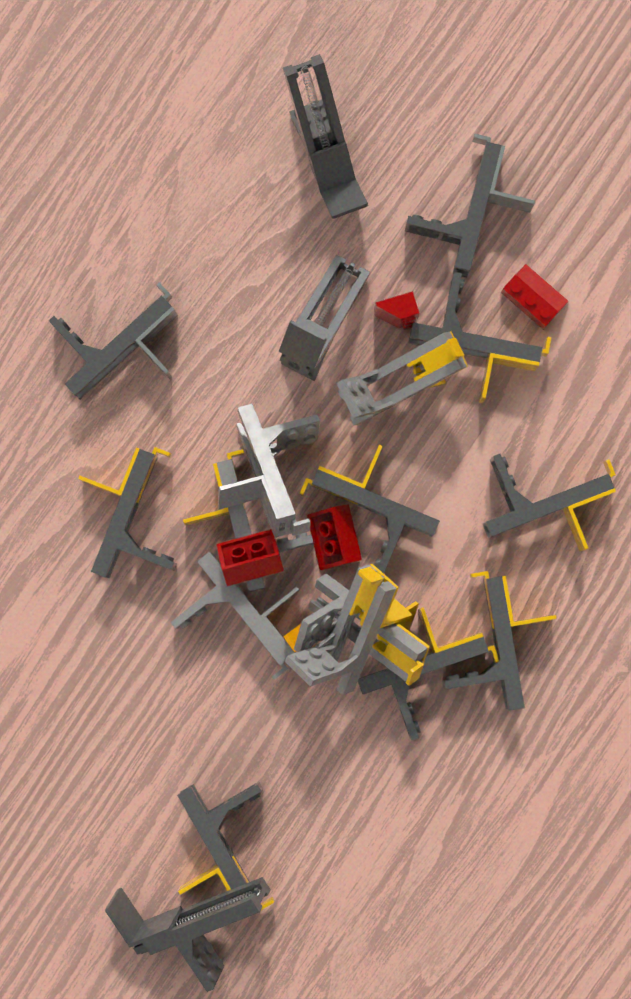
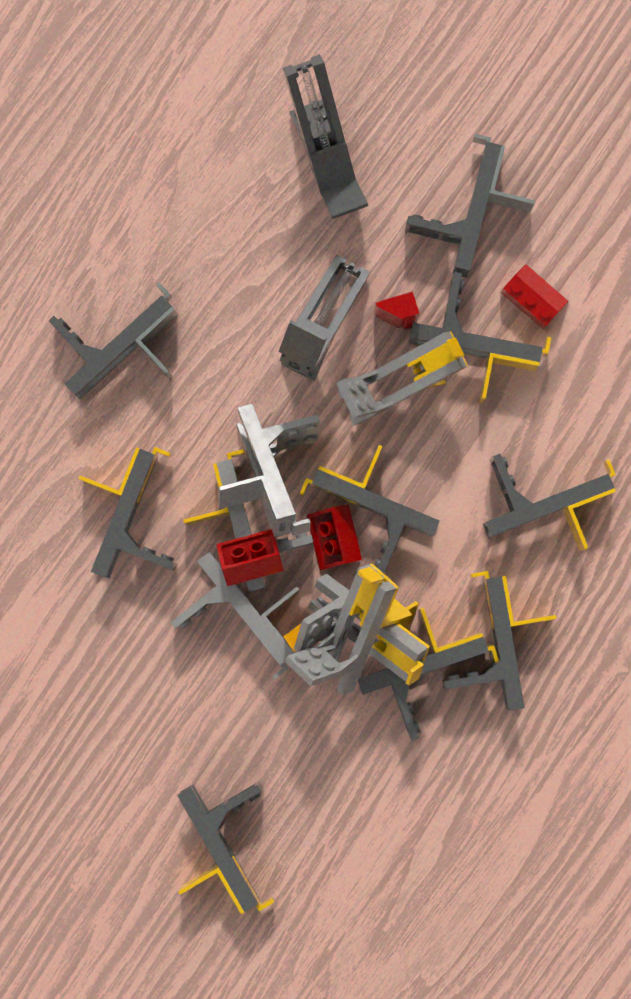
dark grey piece [105,877,271,992] -> none

